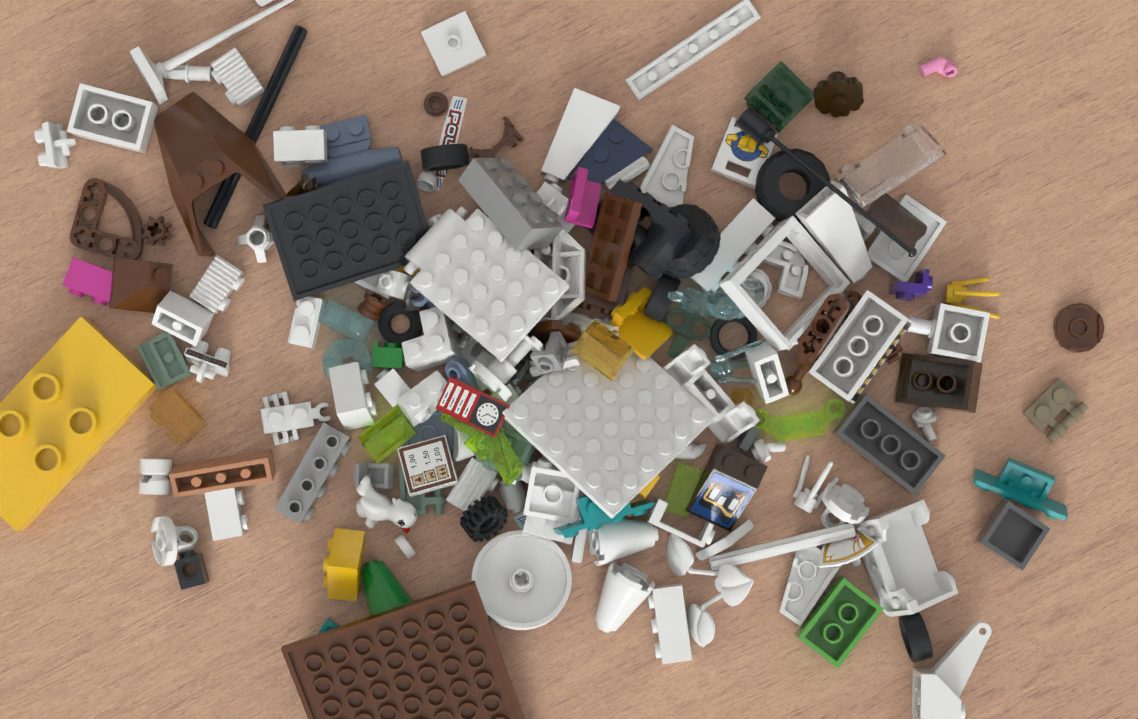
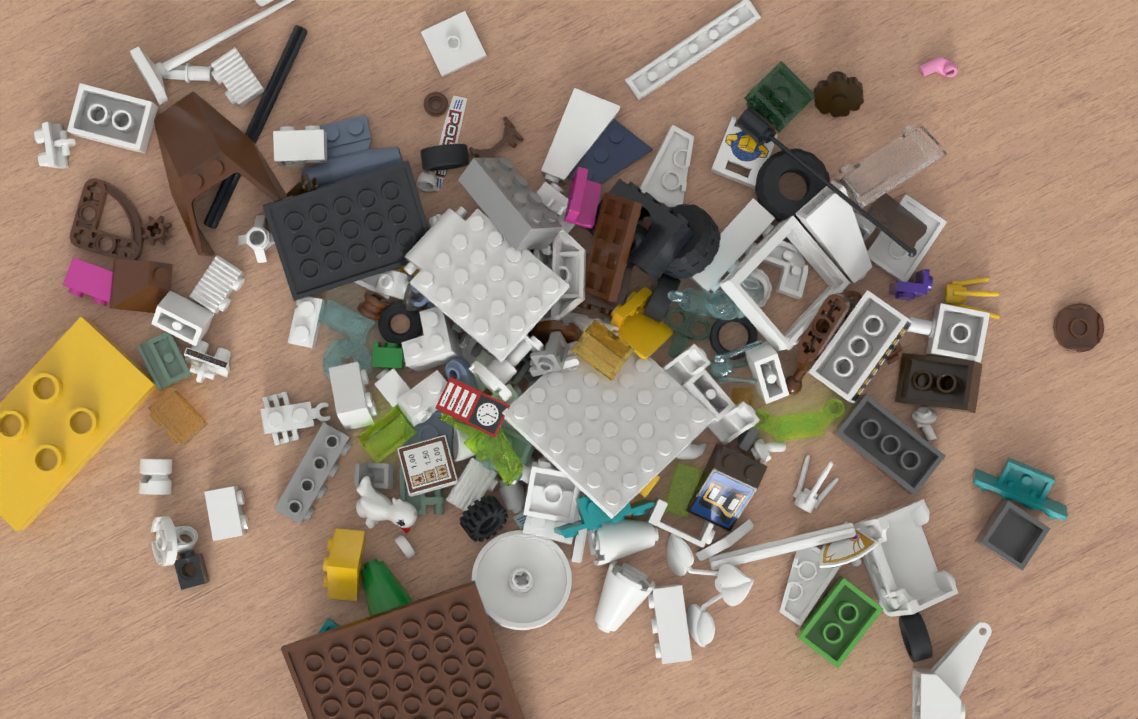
nougat brick [169,449,276,498] -> none
white axle [605,156,650,191] -> none
white tile [821,481,870,528] -> none
dark tan plate [1022,378,1089,443] -> none

